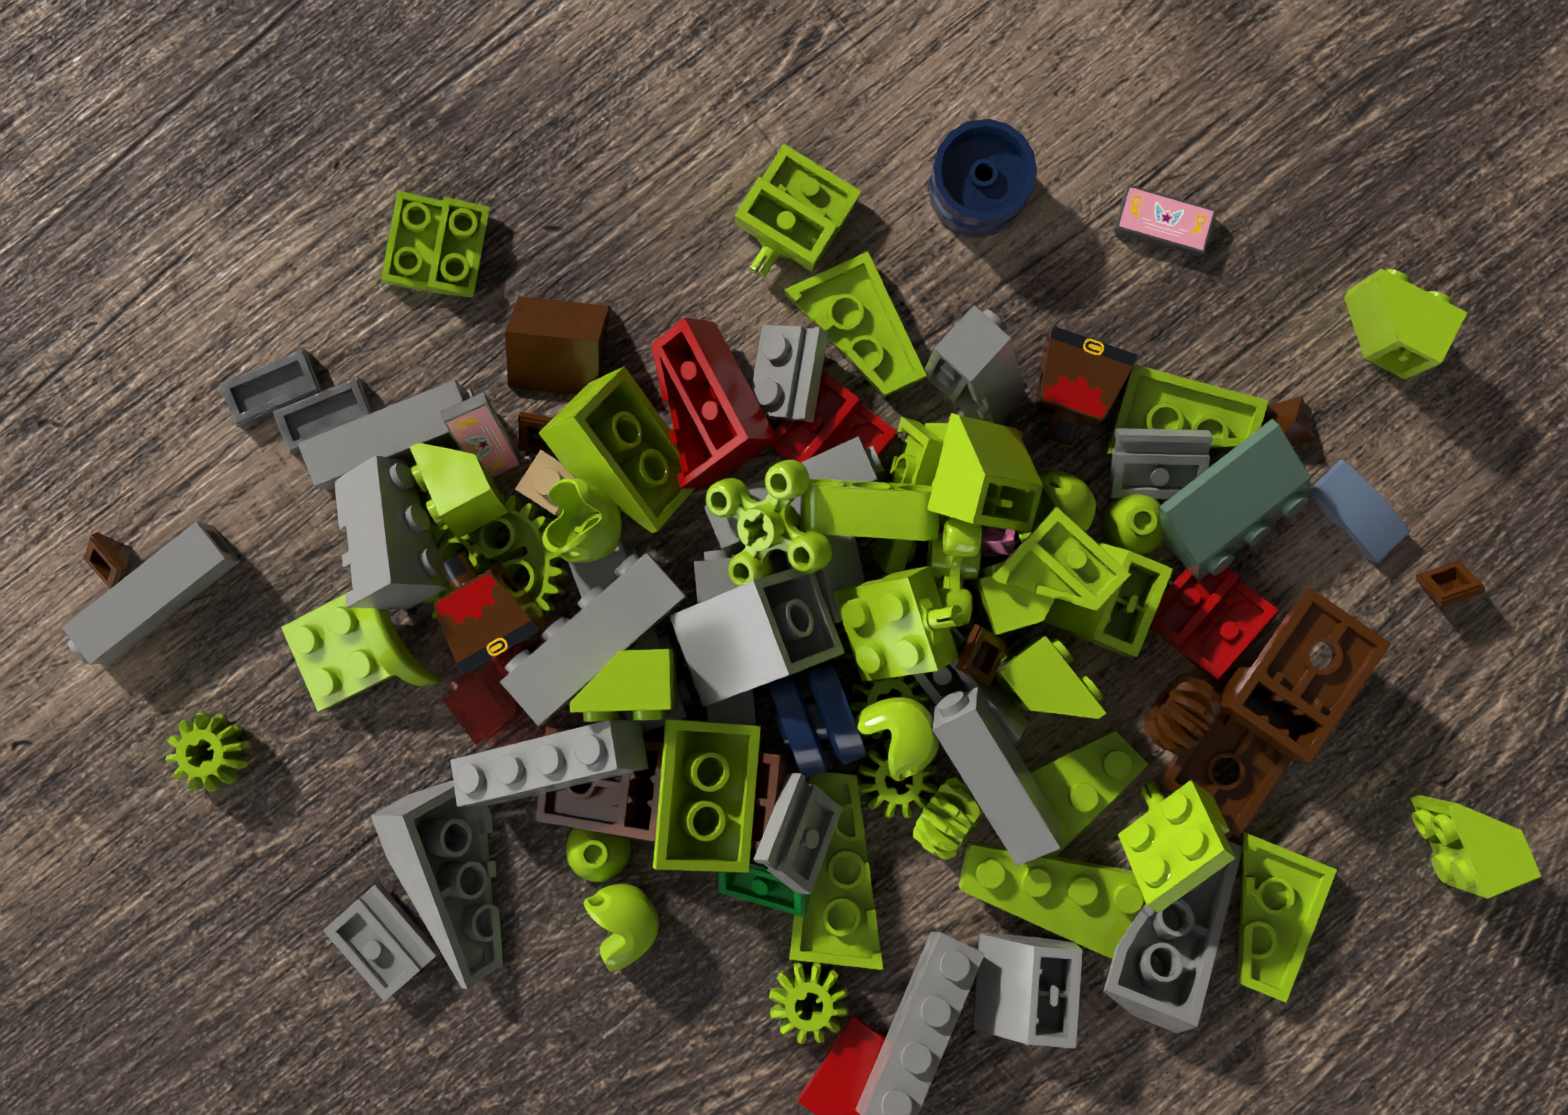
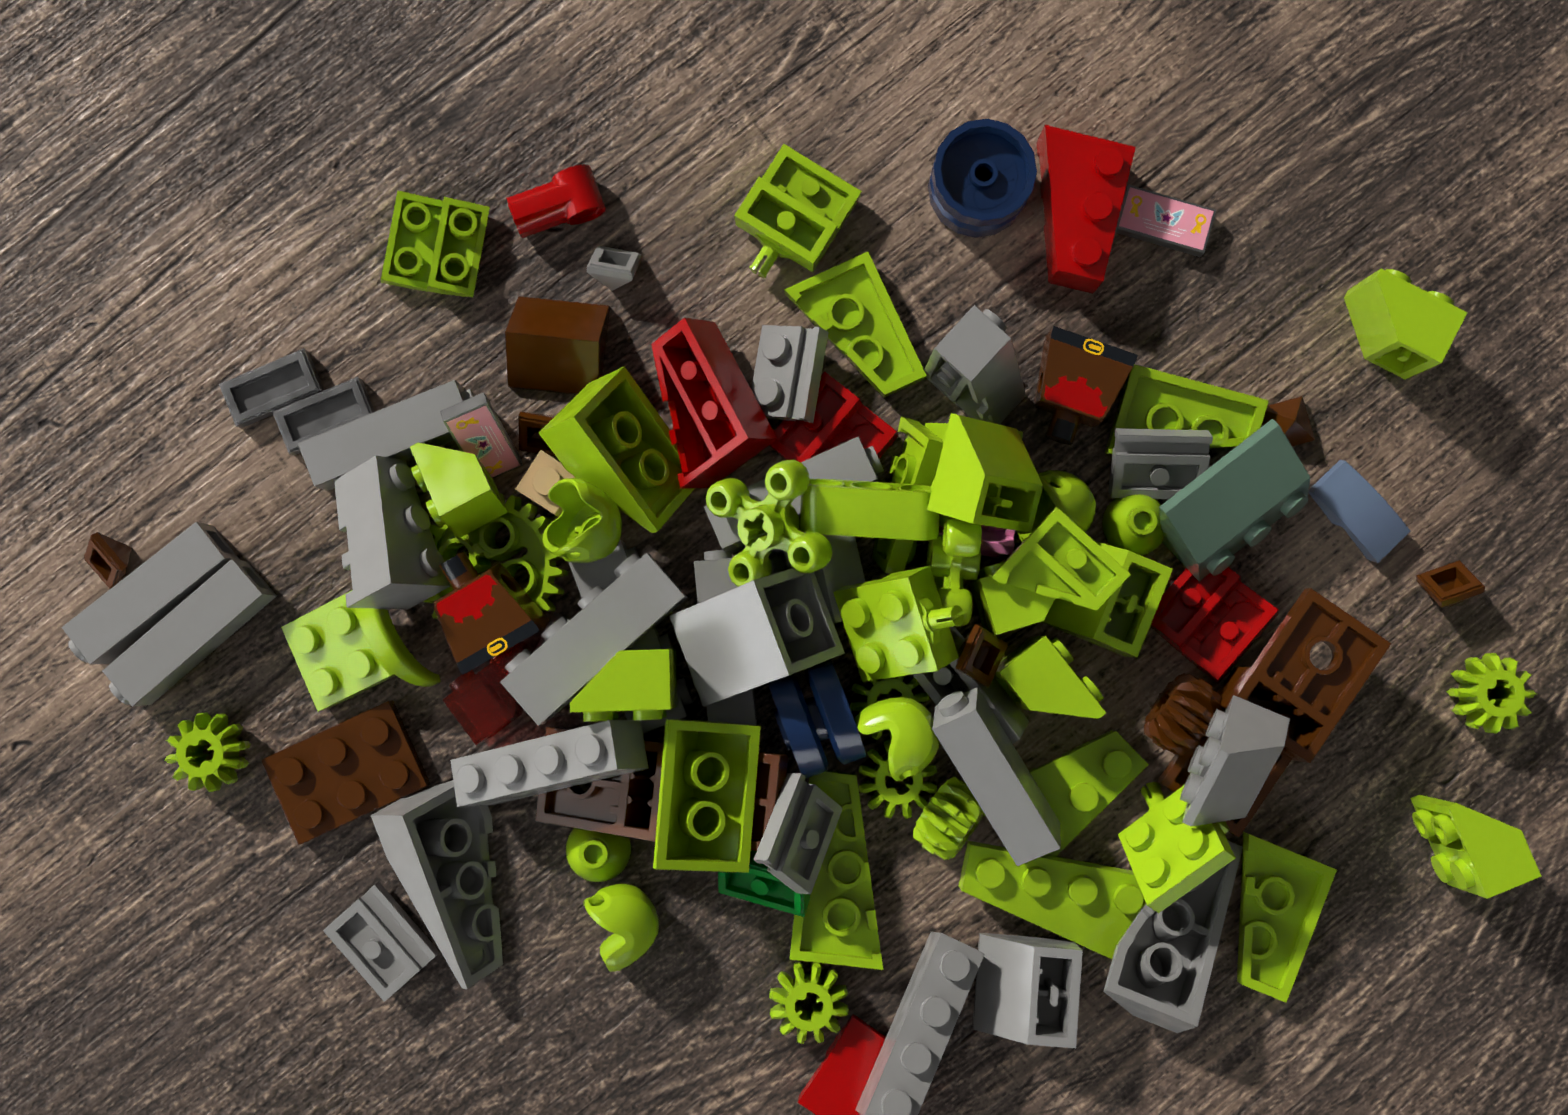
none -> light grey brick [102,559,277,707]
none -> reddish brown plate [261,700,430,845]
none -> red piece [507,164,606,238]
none -> light grey slope [587,246,642,291]
none -> red wedge [1036,125,1136,294]
none -> light grey slope [1180,695,1290,826]
none -> lime gear [1446,653,1537,733]

